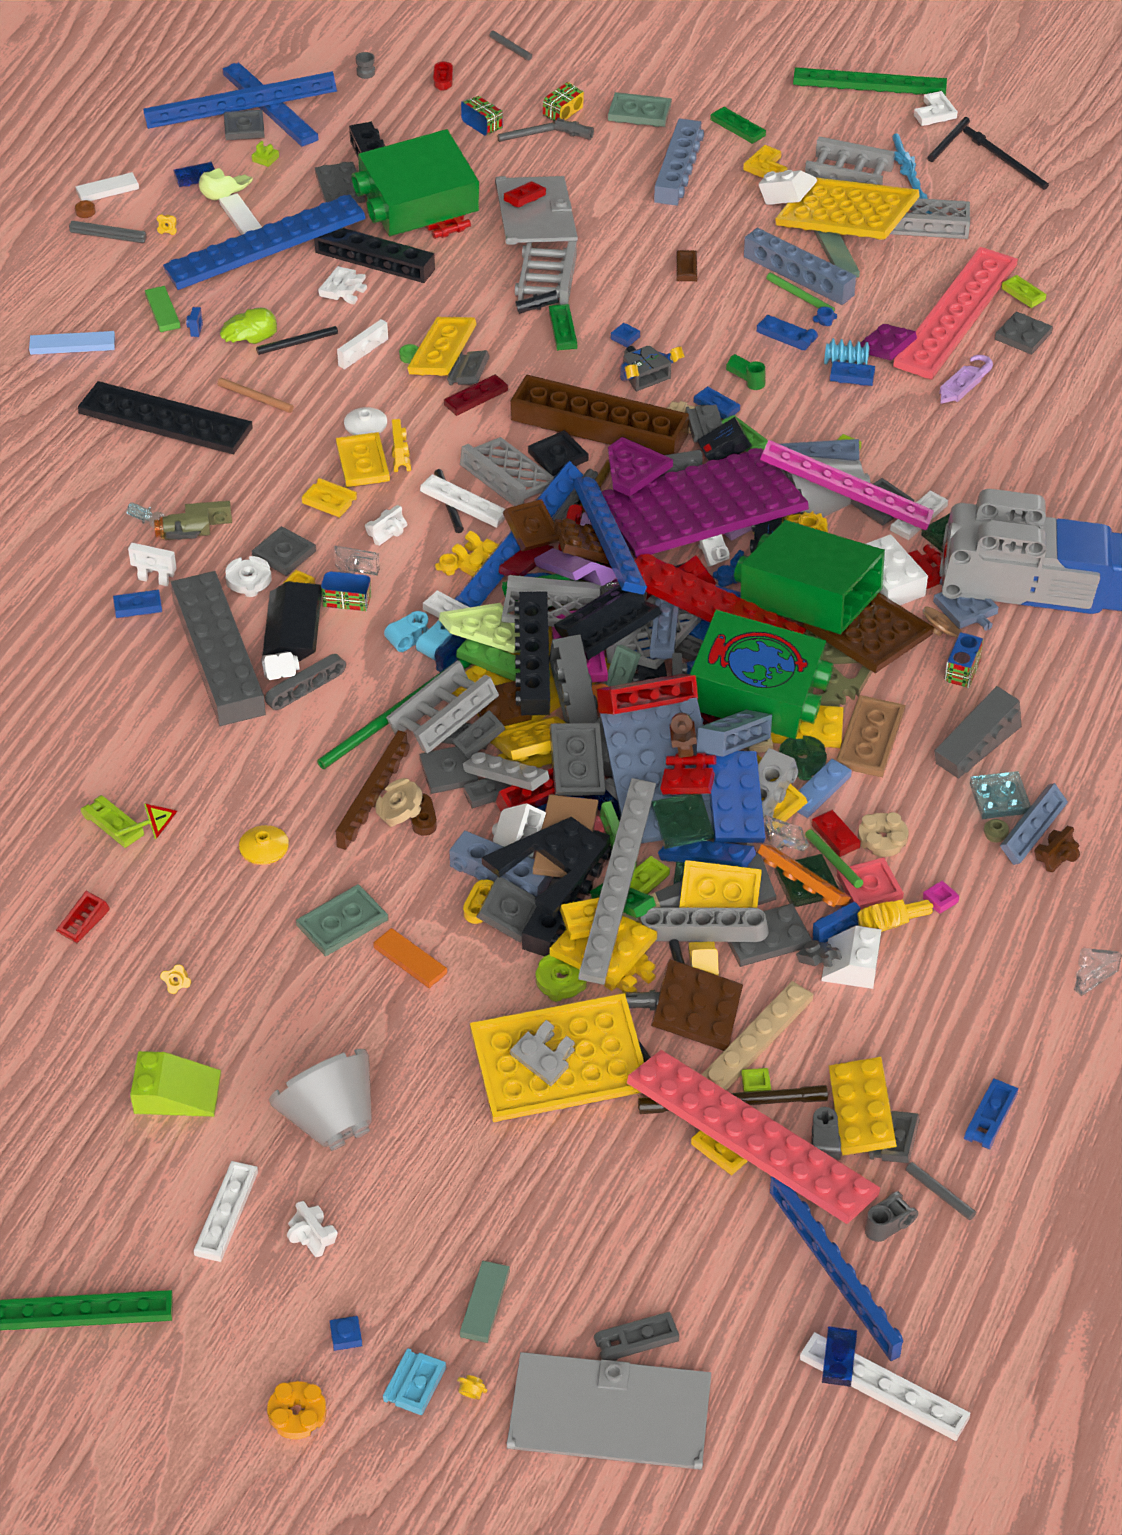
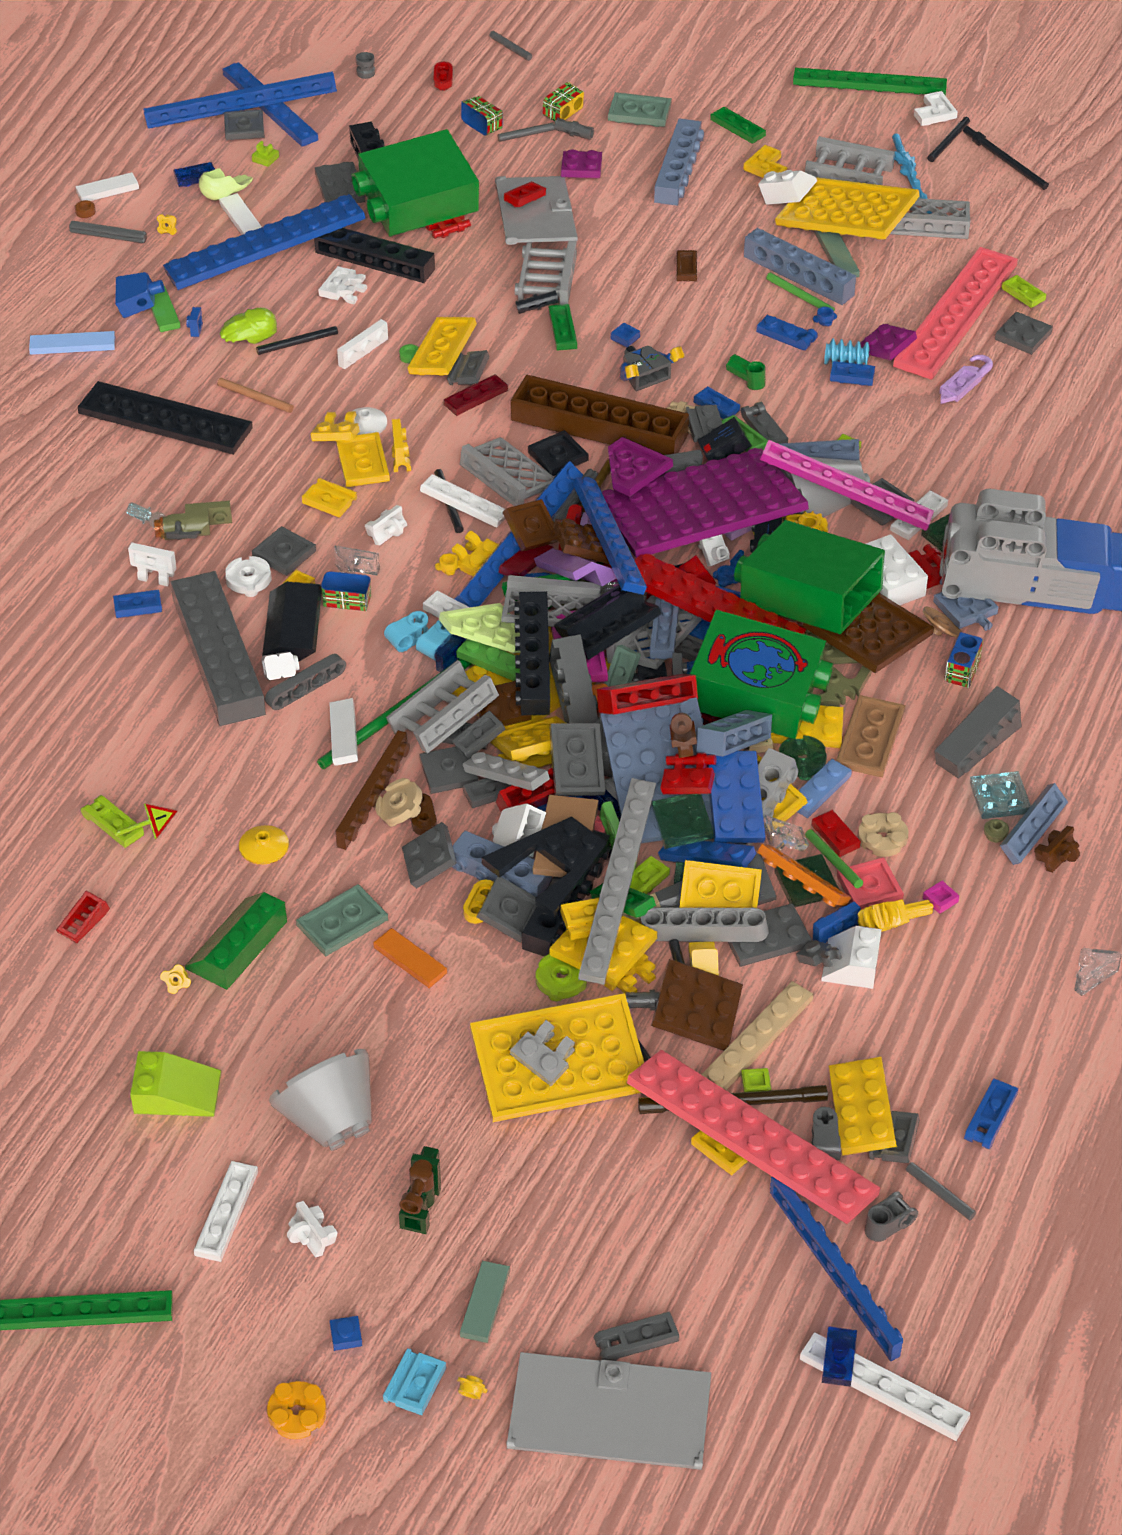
none -> blue torso [115,272,165,318]
none -> green slope [185,892,287,990]
none -> yellow plate [311,411,360,441]
none -> white tile [329,698,358,766]
none -> hips [399,1146,441,1234]
none -> dark grey plate [402,822,457,889]
none -> magenta plate [561,149,602,178]
none -> dark grey plate [741,402,788,444]

